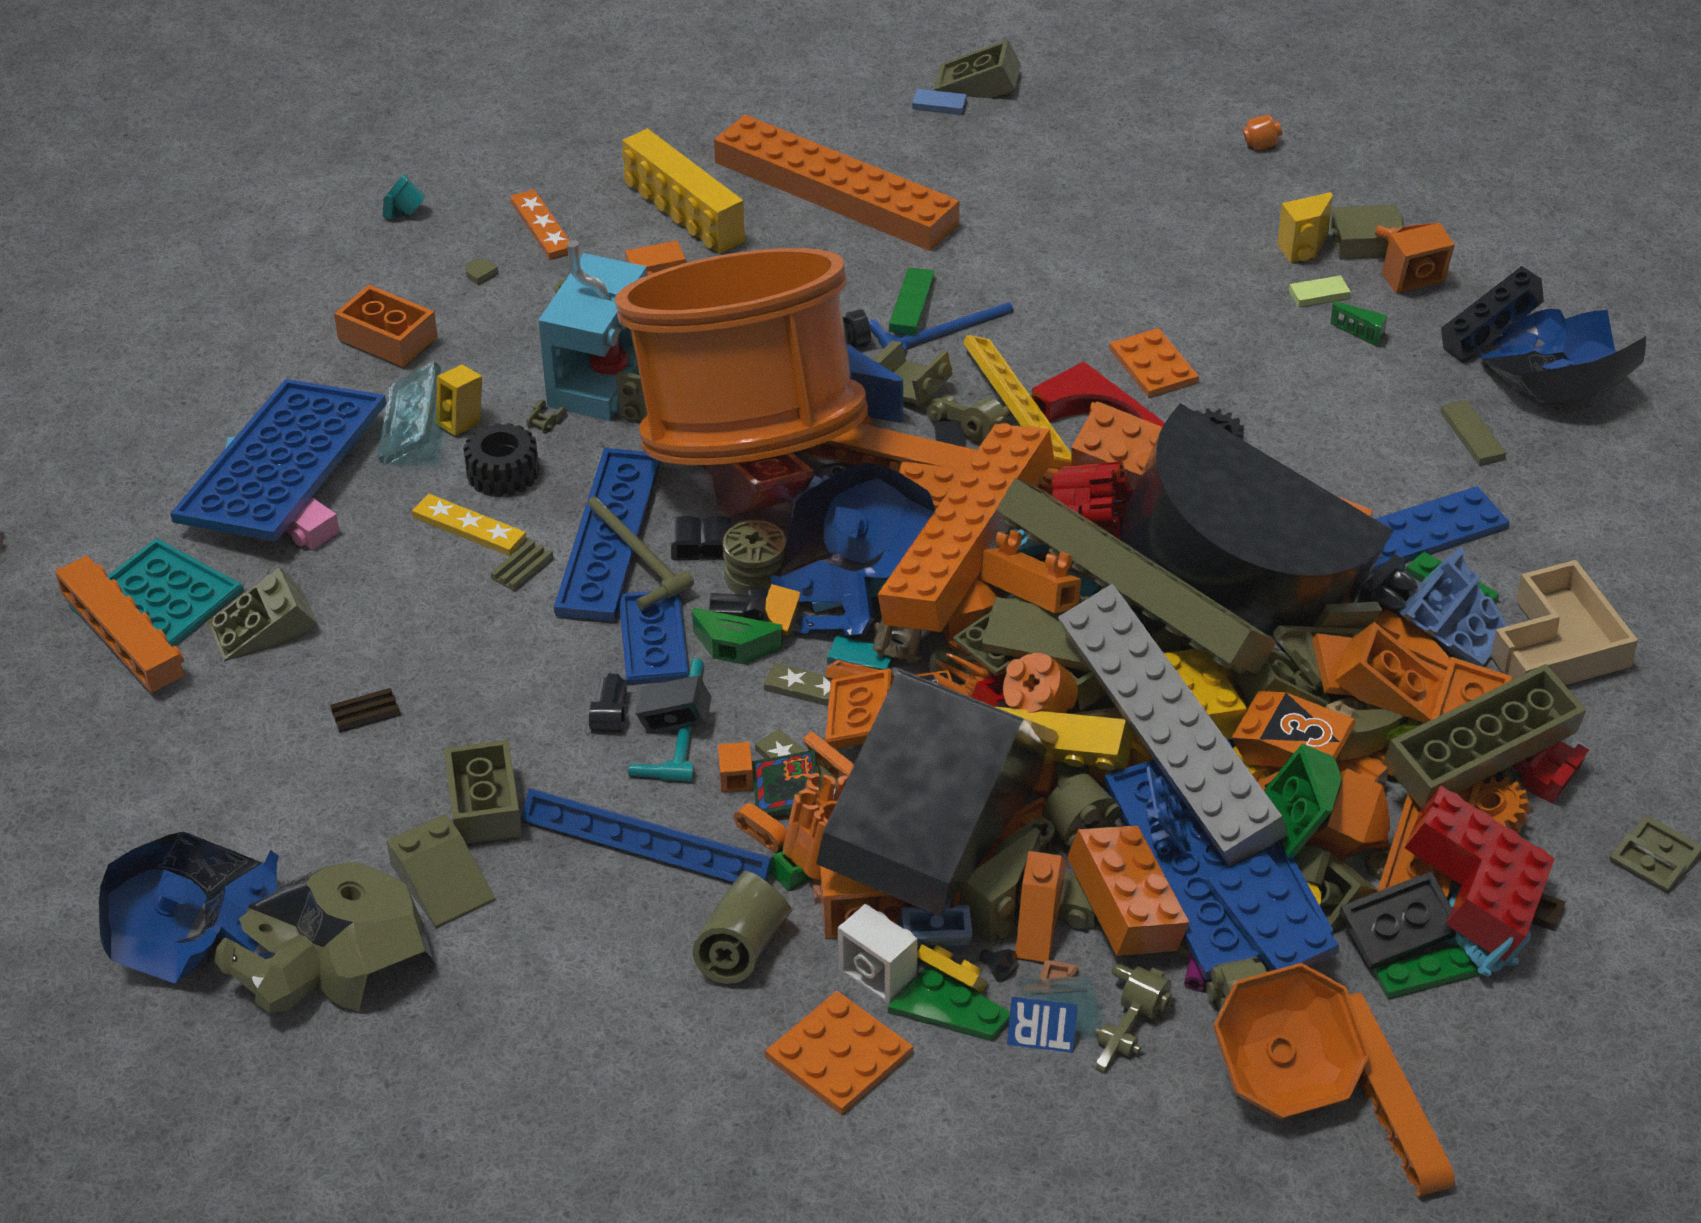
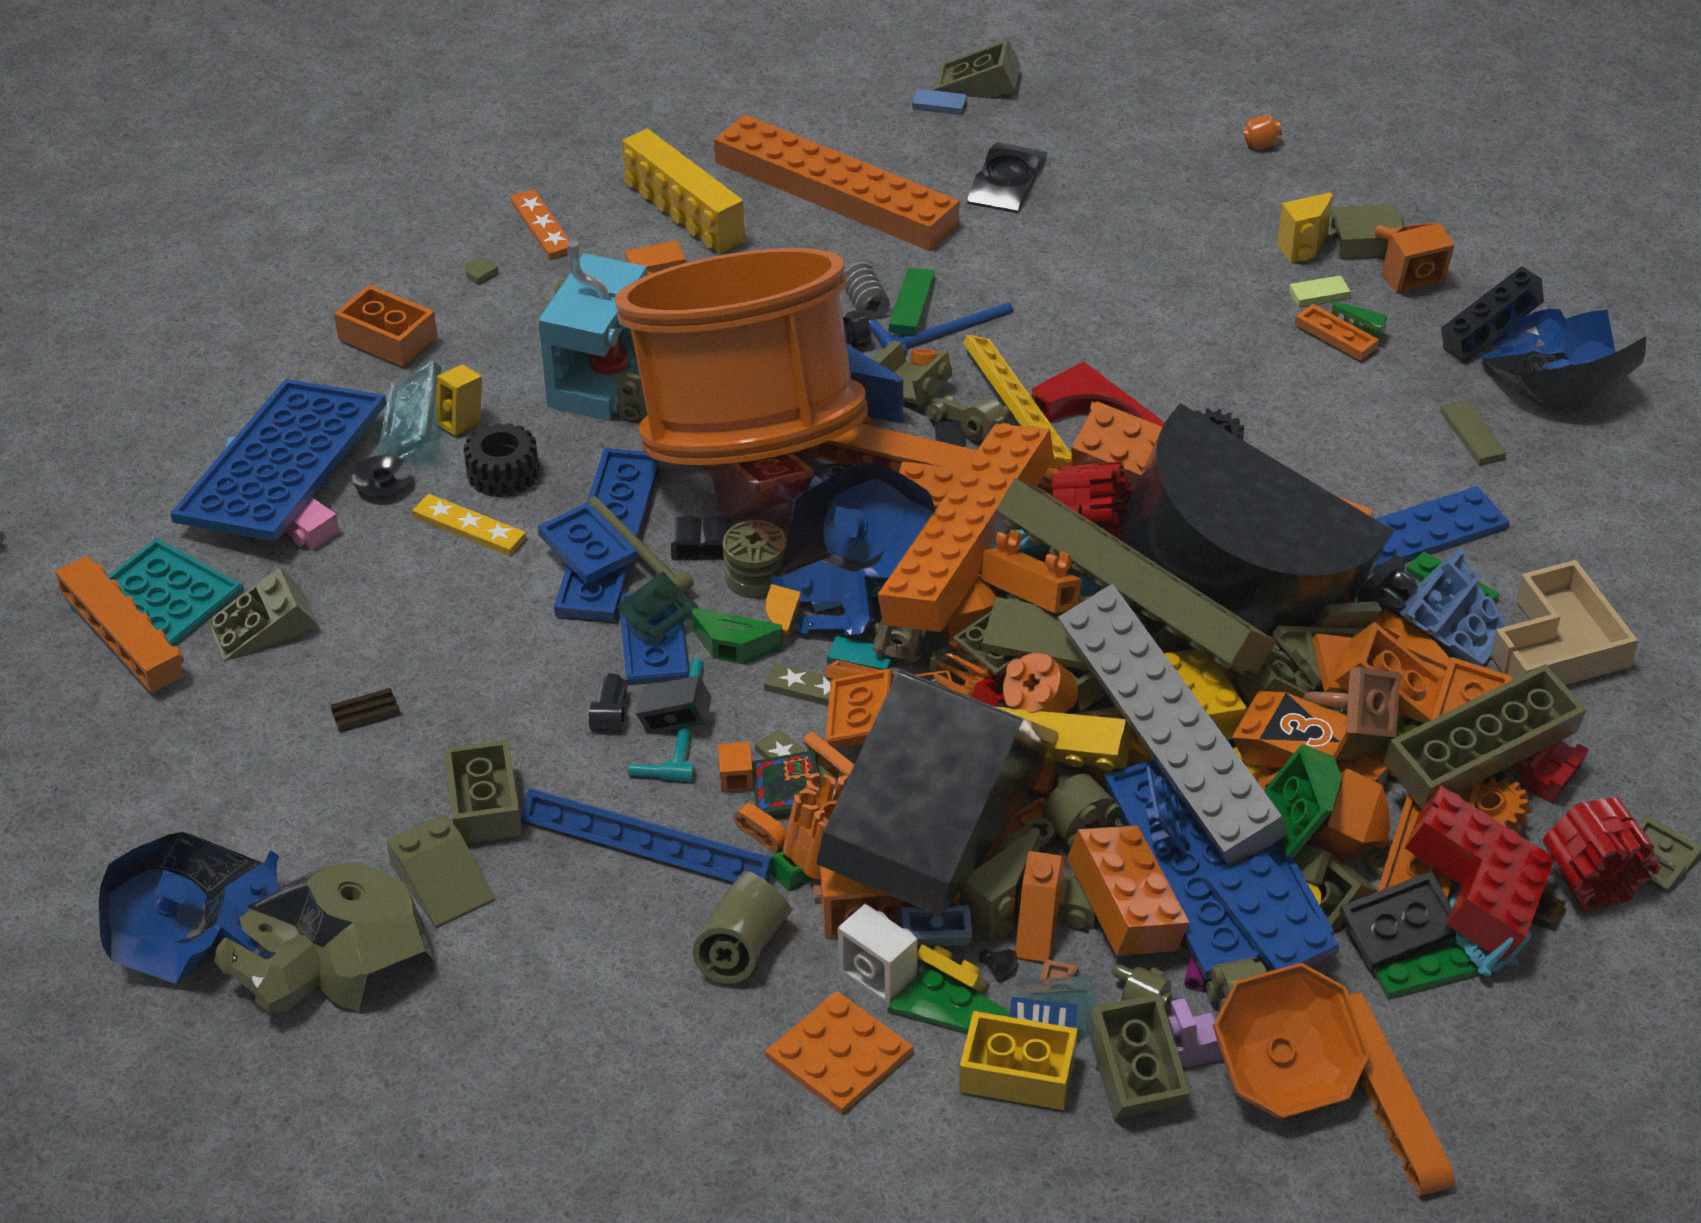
teal piece [383,173,426,220] -> none
olive tile [491,540,553,591] -> none
olive piece [526,400,567,433] -> none
black piece [709,588,768,622] -> none
orange plate [1109,328,1199,398] -> none
none -> black dish [352,455,411,496]
none -> blue plate [537,502,638,584]
none -> clear green plate [617,571,699,646]
none -> light grey piece [844,262,890,319]
none -> orange tile [910,349,939,365]
none -> yellow brick [959,1011,1078,1110]
none -> black slope [967,142,1047,213]
none -> olive brick [1085,993,1190,1121]
none -> lavender brick [1167,998,1223,1068]
none -> orange plate [1295,304,1379,361]
none -> nougat tile [1303,667,1401,737]
none -> red piece [1543,797,1661,912]

